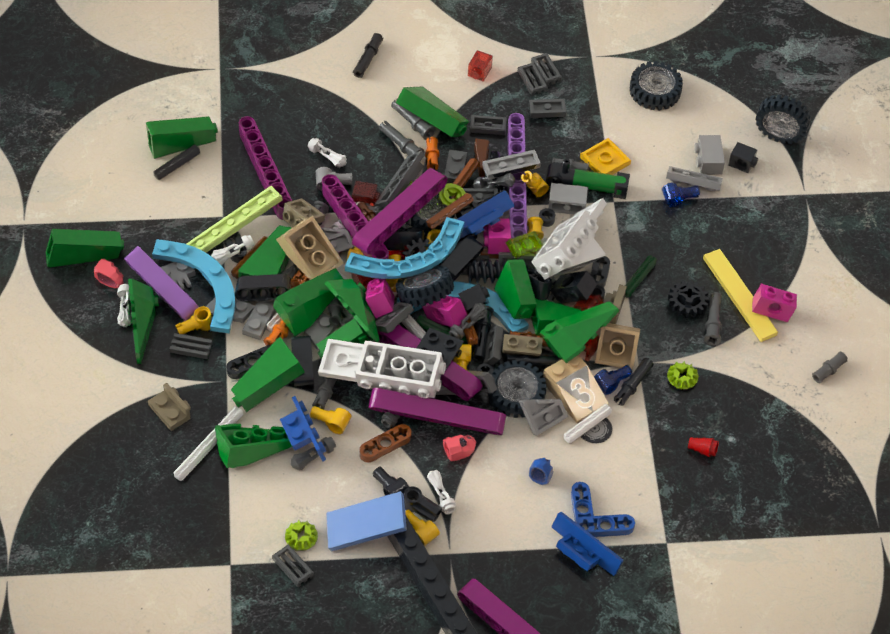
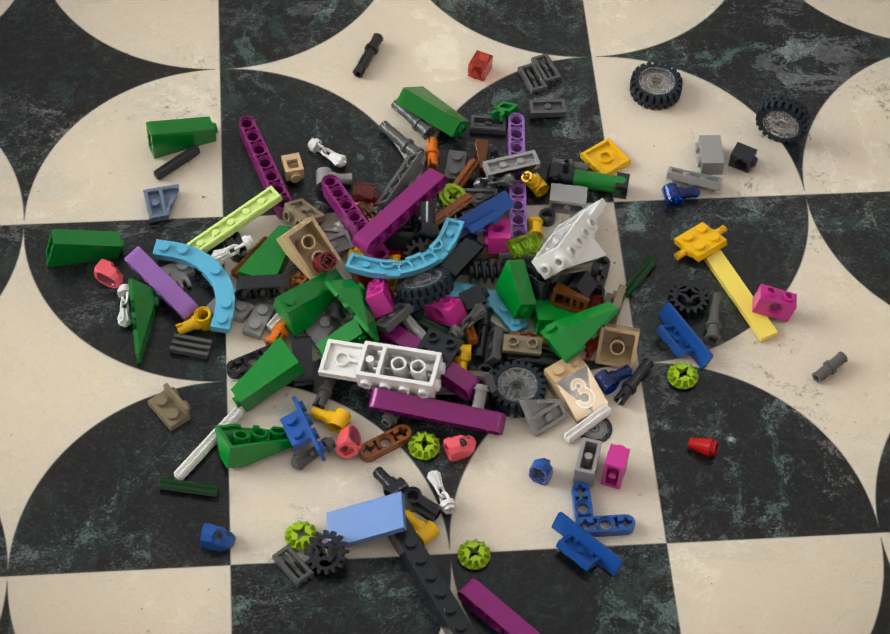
none -> sand blue wing [143,184,179,223]
none -> dark green axle [159,477,219,497]
none -> blue rock [200,523,236,552]
none -> tan brick [281,152,304,183]
none -> black gear [304,530,350,576]
none -> dark red wheel [312,252,337,273]
none -> coral rock [336,425,362,459]
none -> lime gear [408,431,440,460]
none -> black piece [414,201,439,240]
none -> lime gear [458,539,491,570]
none -> light grey pin [472,383,489,409]
none -> green plate [491,101,518,122]
none -> reddish brown slope [550,283,590,313]
none -> light grey brick [573,437,603,487]
none -> dark pink brick [601,444,630,490]
none -> blue bracket [656,302,713,369]
none -> yellow plate [674,222,727,262]

